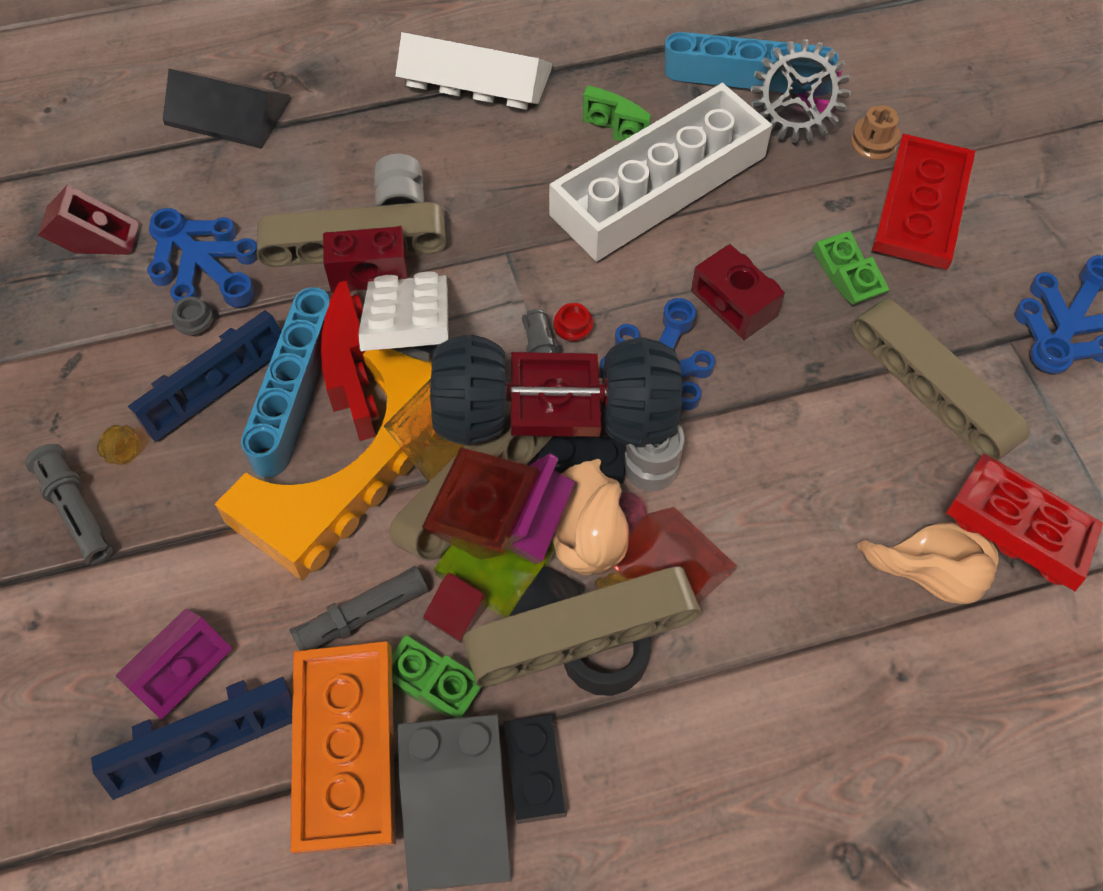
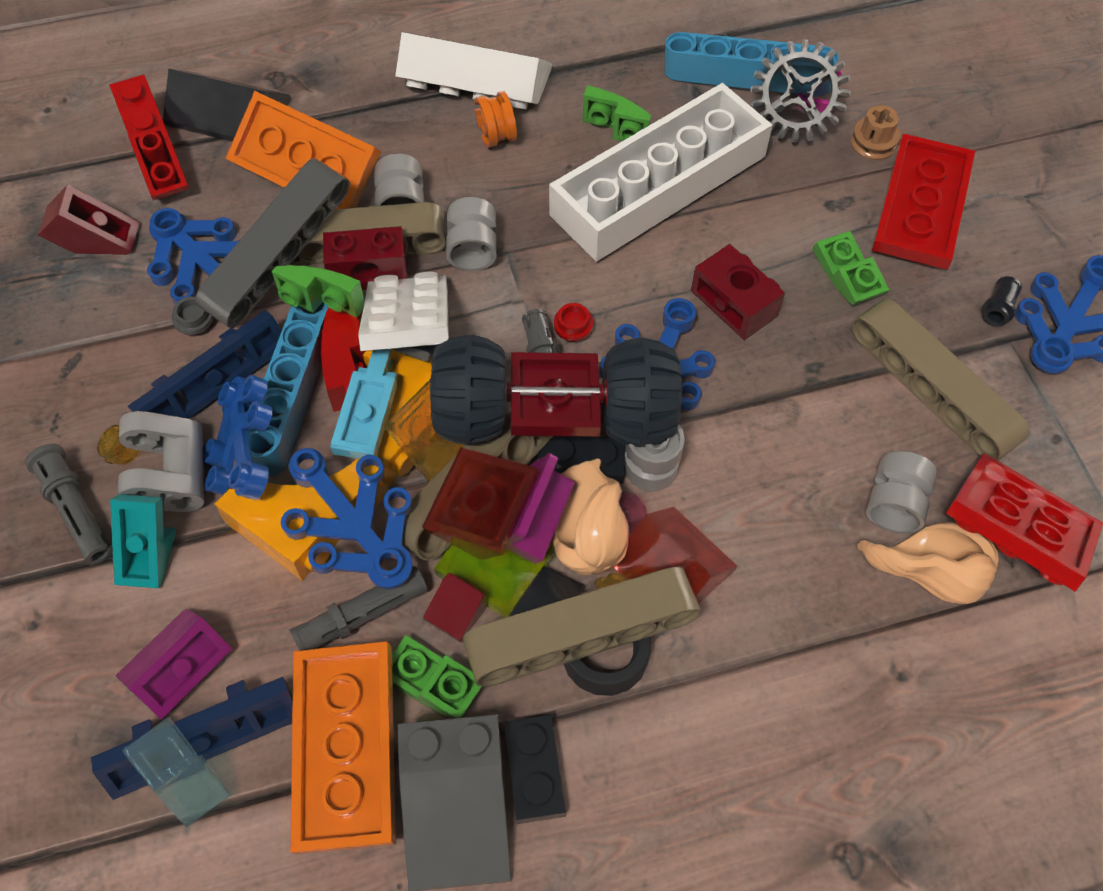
none -> red slope [109,74,189,201]
none -> teal slope [110,494,176,588]
none -> light grey connector [118,411,204,512]
none -> clear light blue slope [122,716,230,827]
none -> dark grey beam [195,158,350,328]
none -> blue plant [203,375,272,500]
none -> orange plate [225,91,381,209]
none -> bright green slope [272,265,365,318]
none -> blue plant [281,448,413,589]
none -> medium azure hinge [330,349,398,459]
none -> light grey wheel [446,197,496,271]
none -> orange wheel [474,91,517,148]
none -> light grey wheel [866,451,937,534]
none -> black pin [982,276,1022,326]

